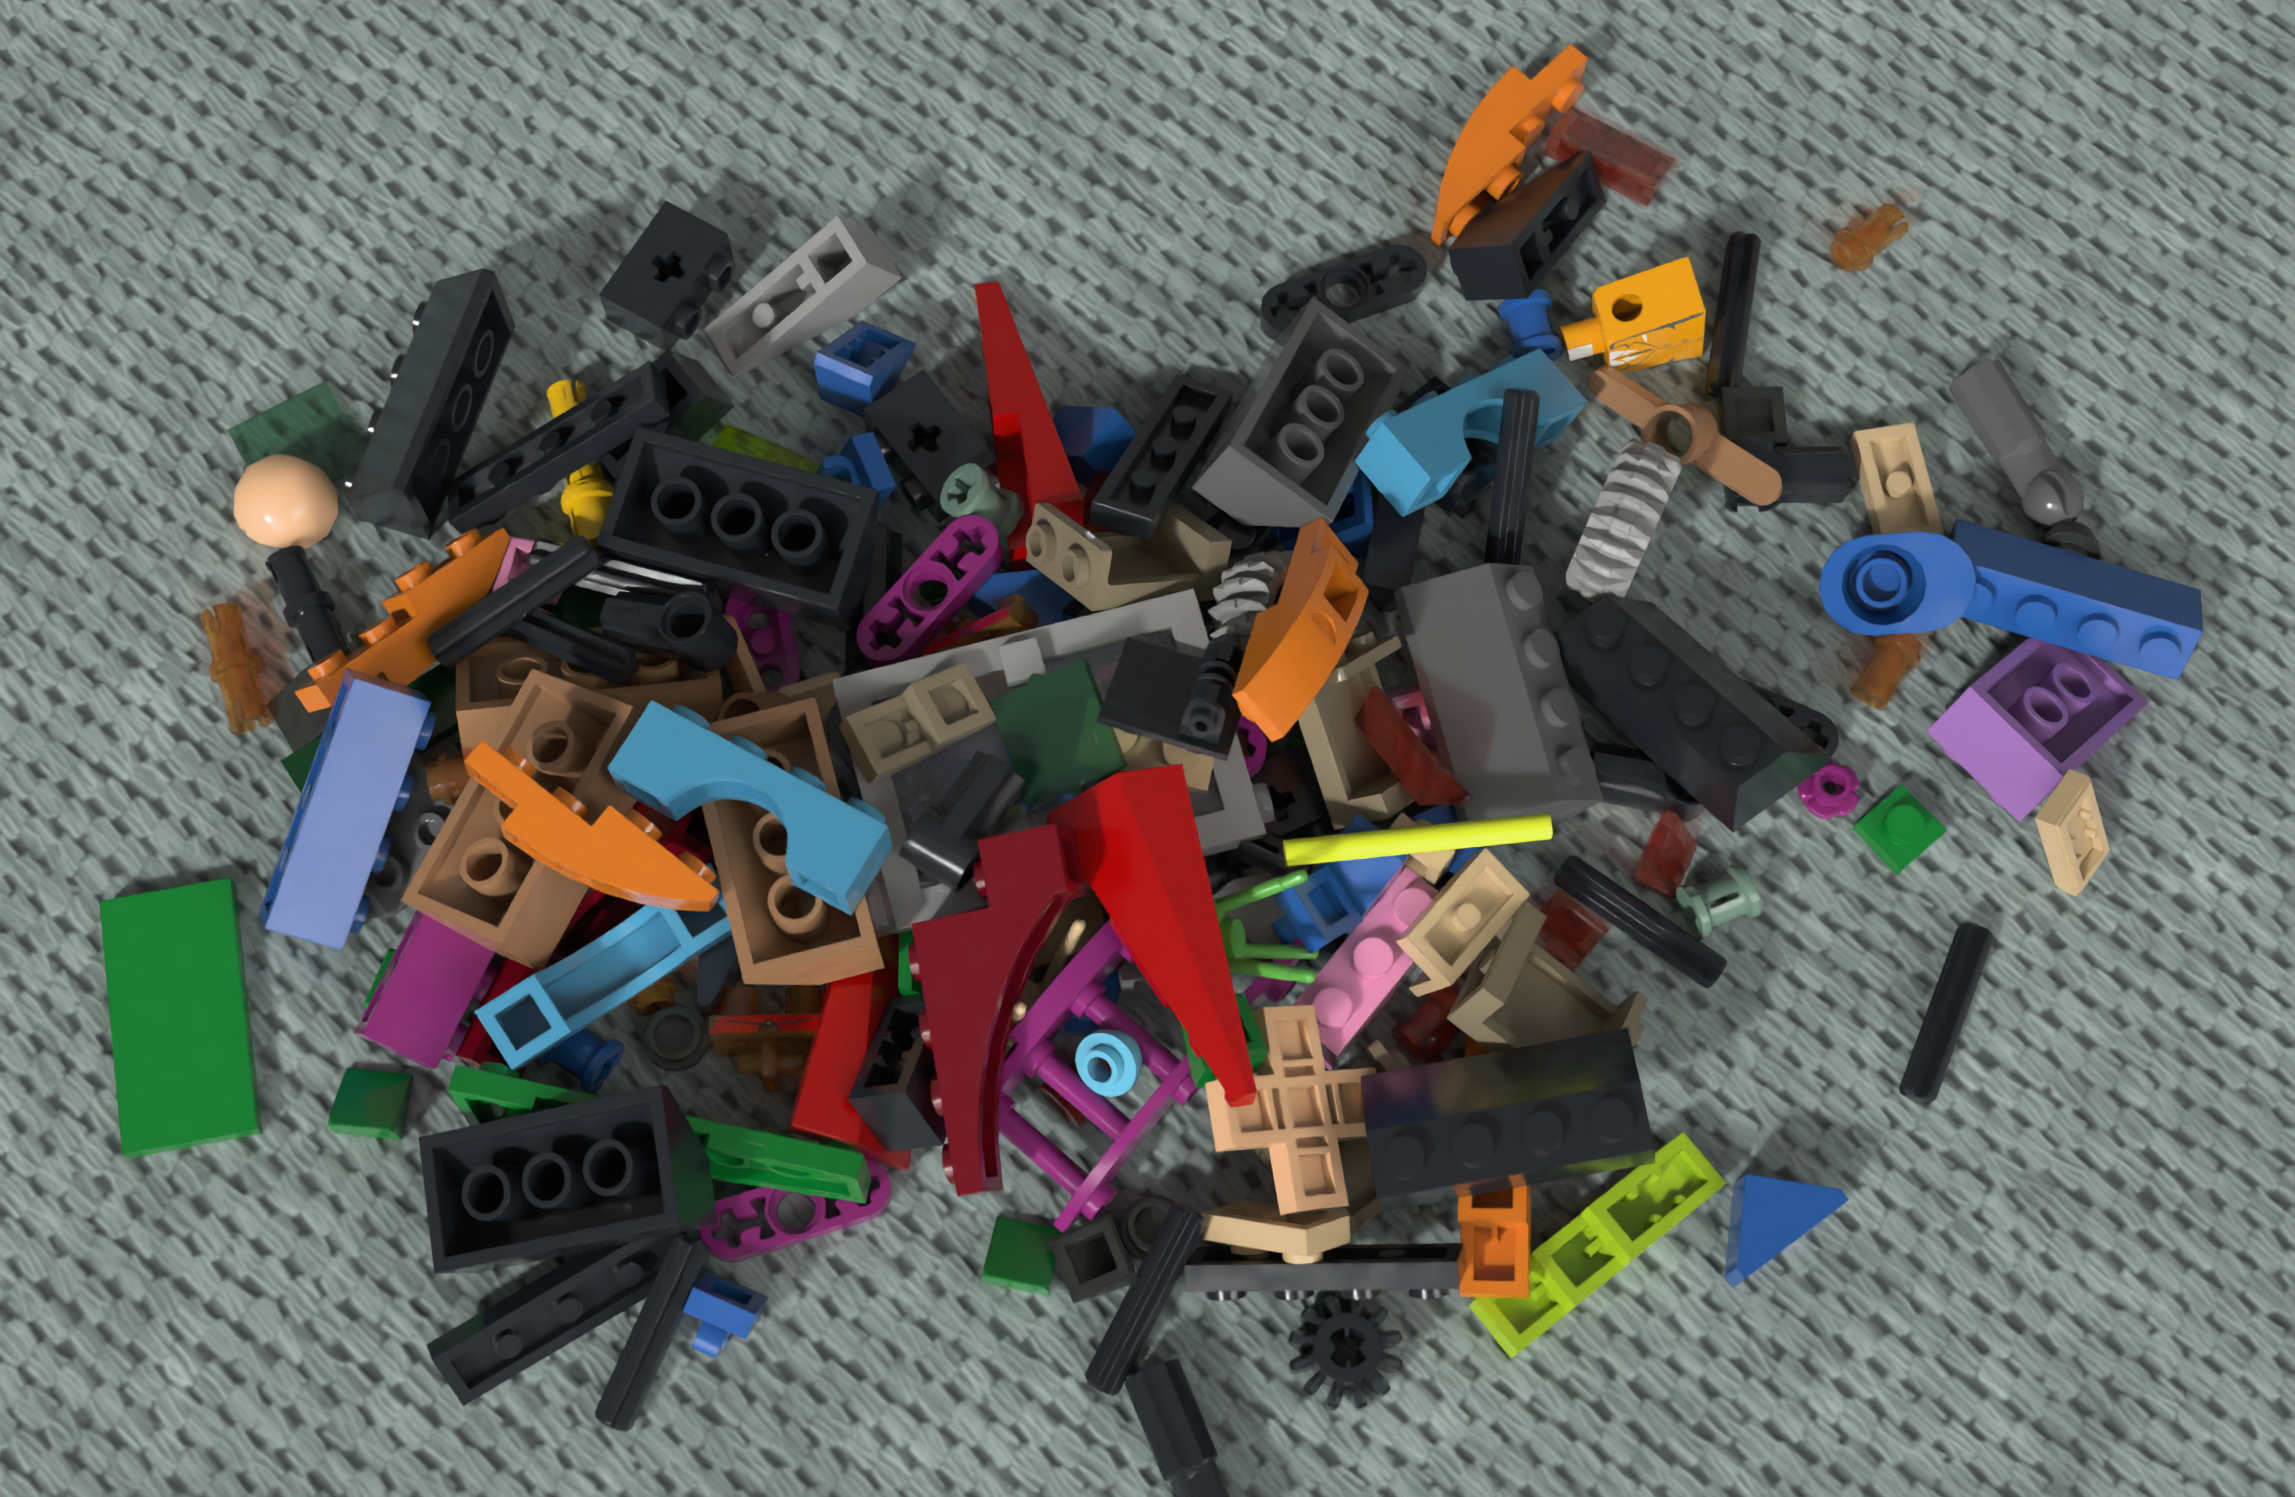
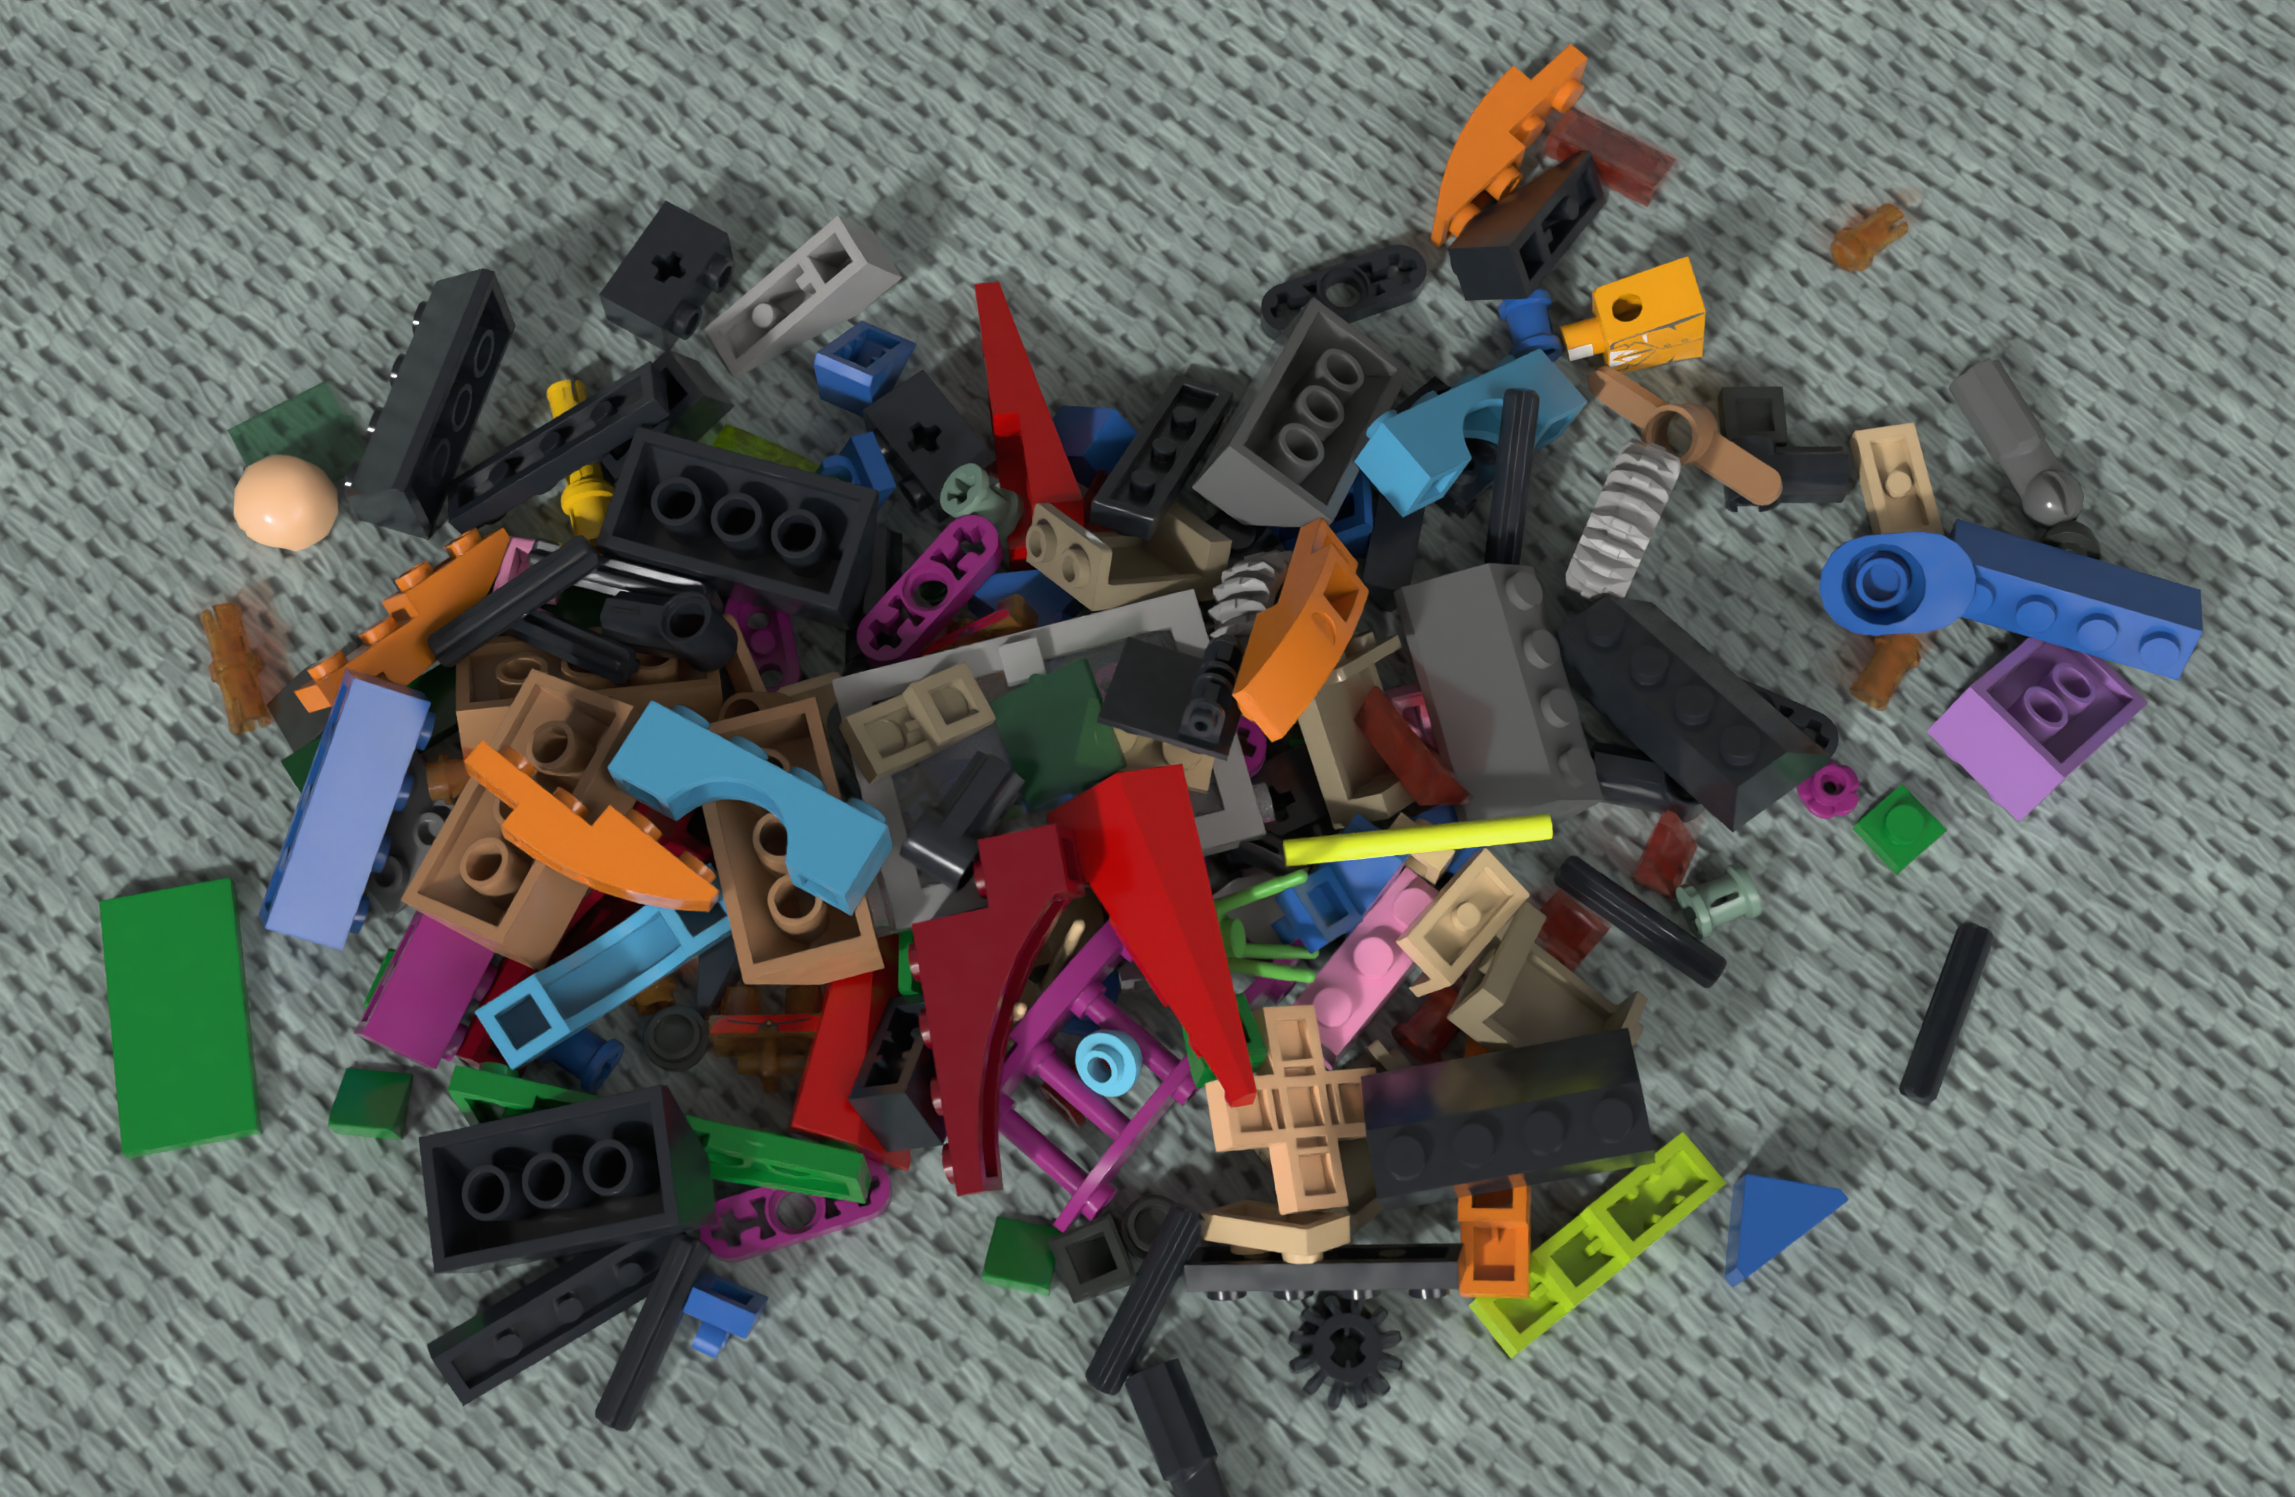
black pin [265,545,352,663] -> none
black axle [1705,231,1761,397] -> none
tan plate [2035,769,2110,897] -> none

